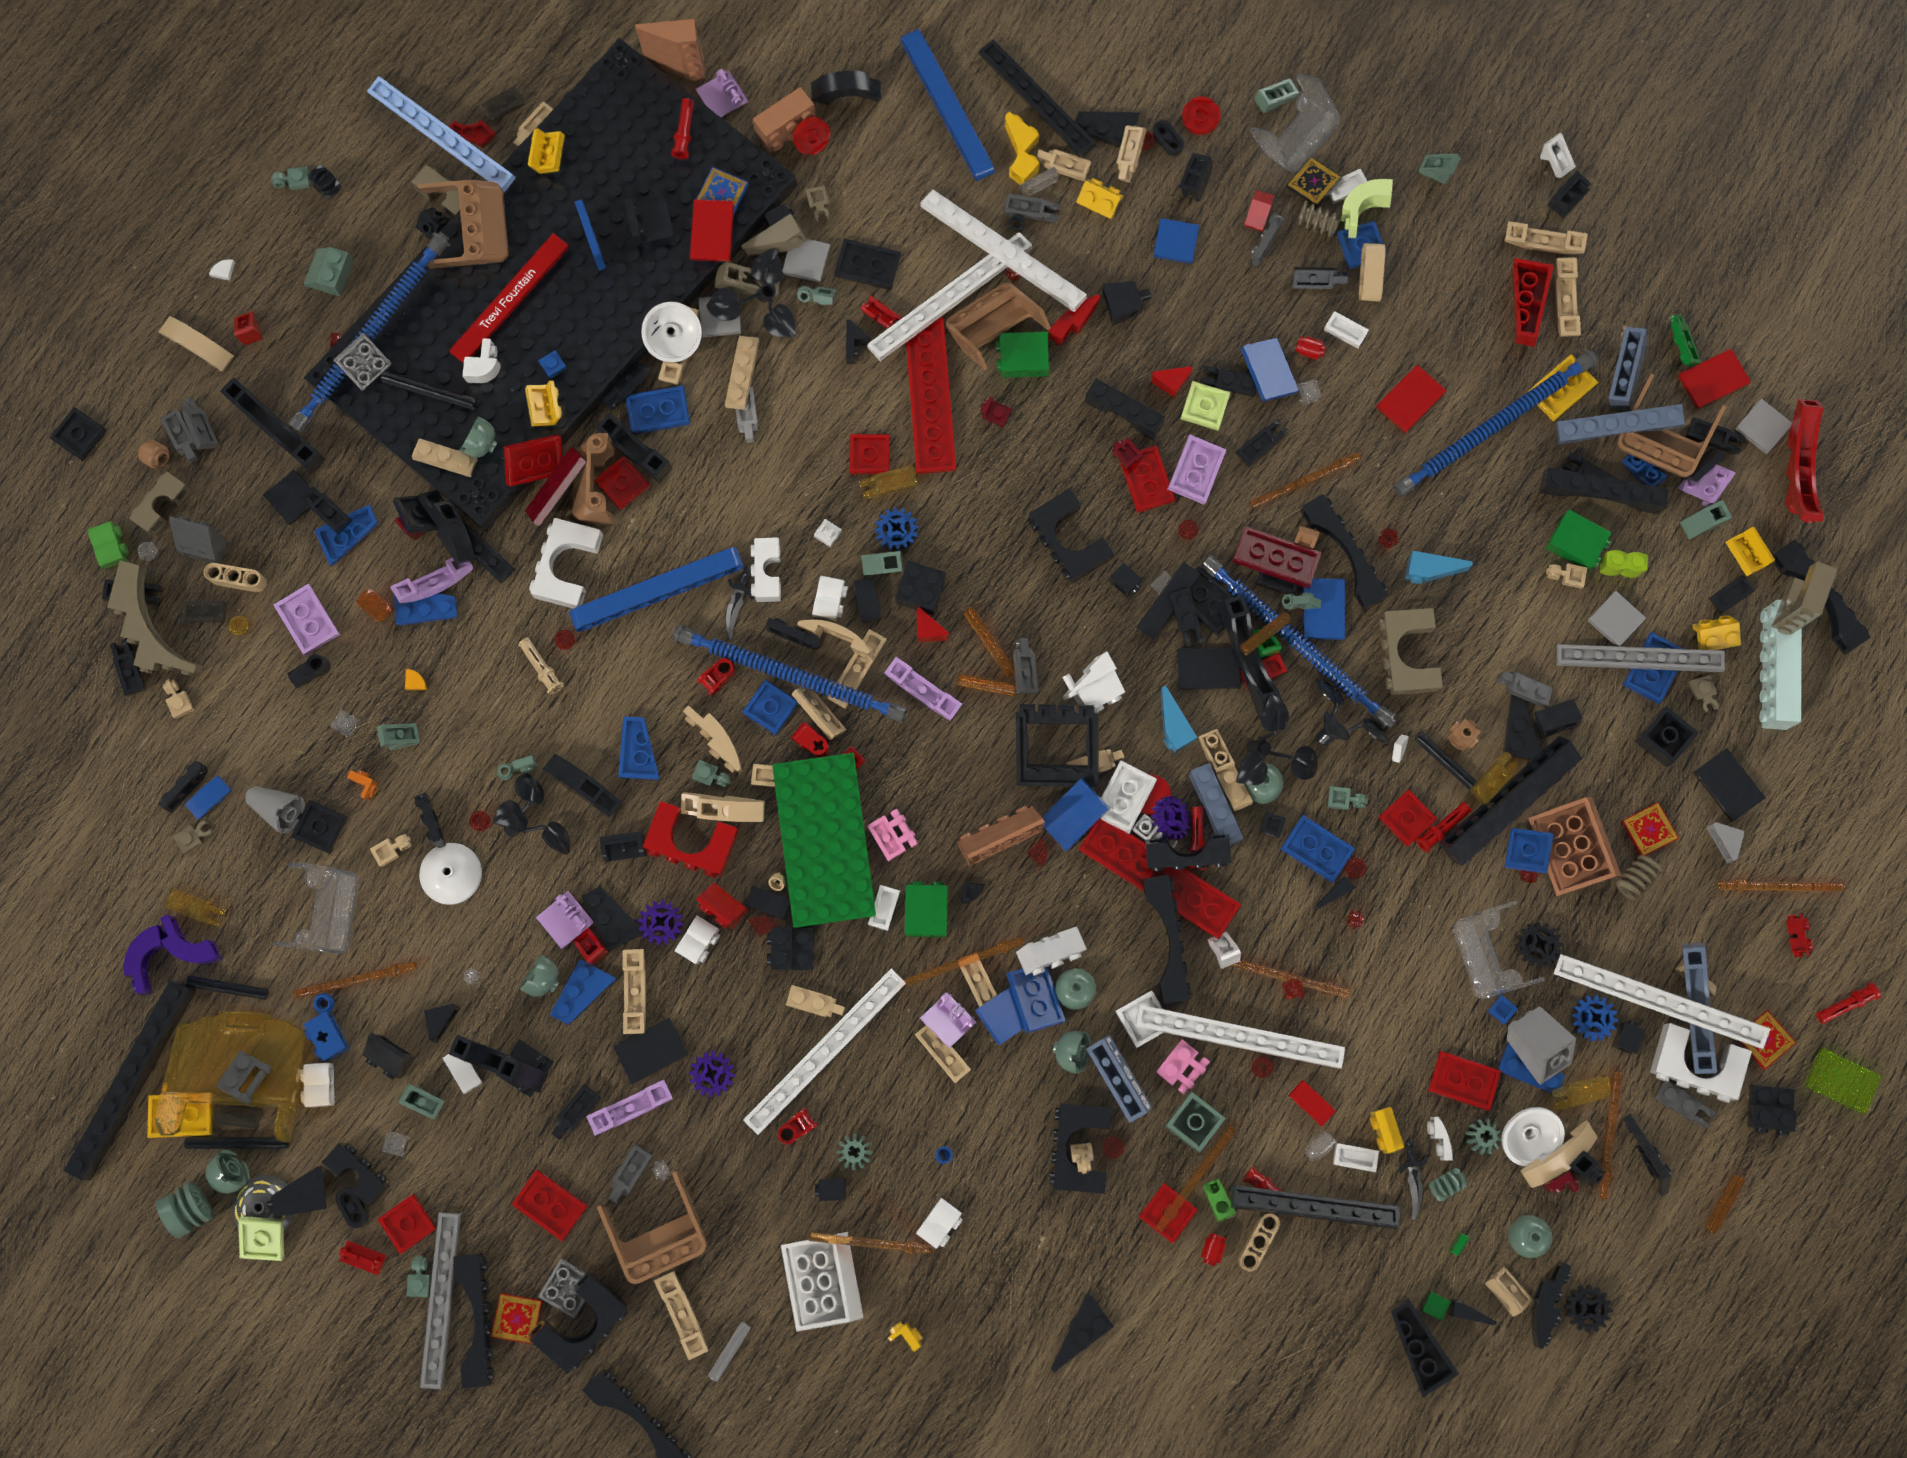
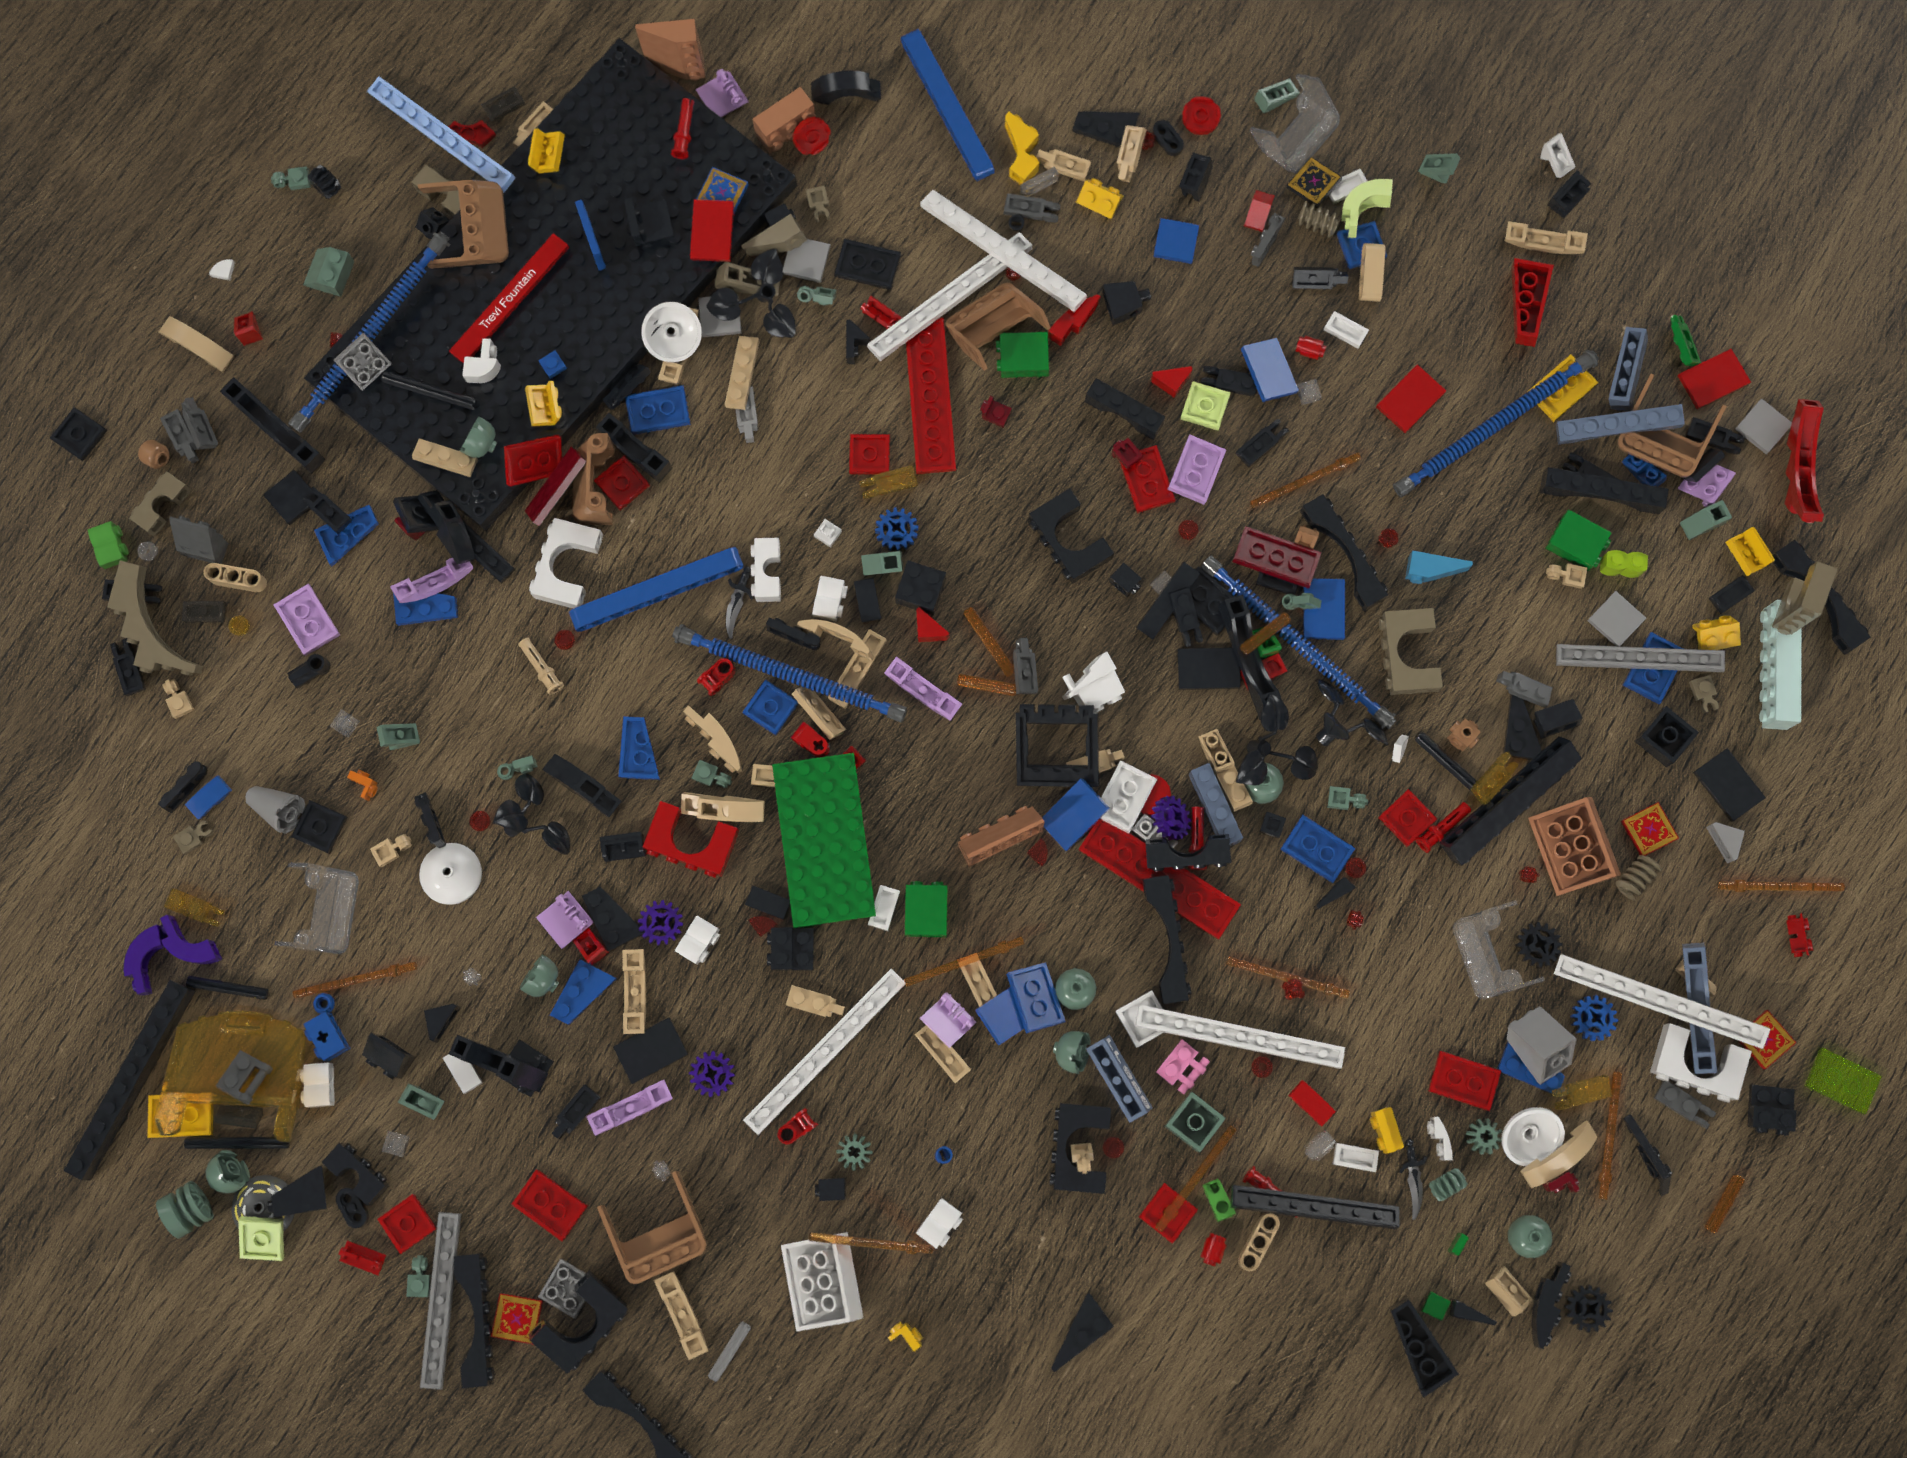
clear orange gear [356,589,392,622] -> none
light orange tile [405,669,427,690] -> none
dark grey hinge [608,1145,653,1203] -> none
red slope [696,883,748,930] -> none
tan hinge [769,872,787,891] -> none
bright pink plate [867,809,918,862] -> none
black tile [961,882,984,903] -> none
black plate [979,39,1096,159] -> none
white wedge [1016,926,1087,976] -> none
dark azure slope [1160,685,1197,753] -> none
white slope [1208,932,1241,969] -> none
blue plate [1487,995,1518,1025] -> none
blue tile [1505,828,1554,873] -> none
tan slope [1555,258,1581,337] -> none
black brick [1569,1150,1606,1188] -> none
black brick [1611,1020,1646,1055] -> none
red pin [1816,982,1881,1025] -> none

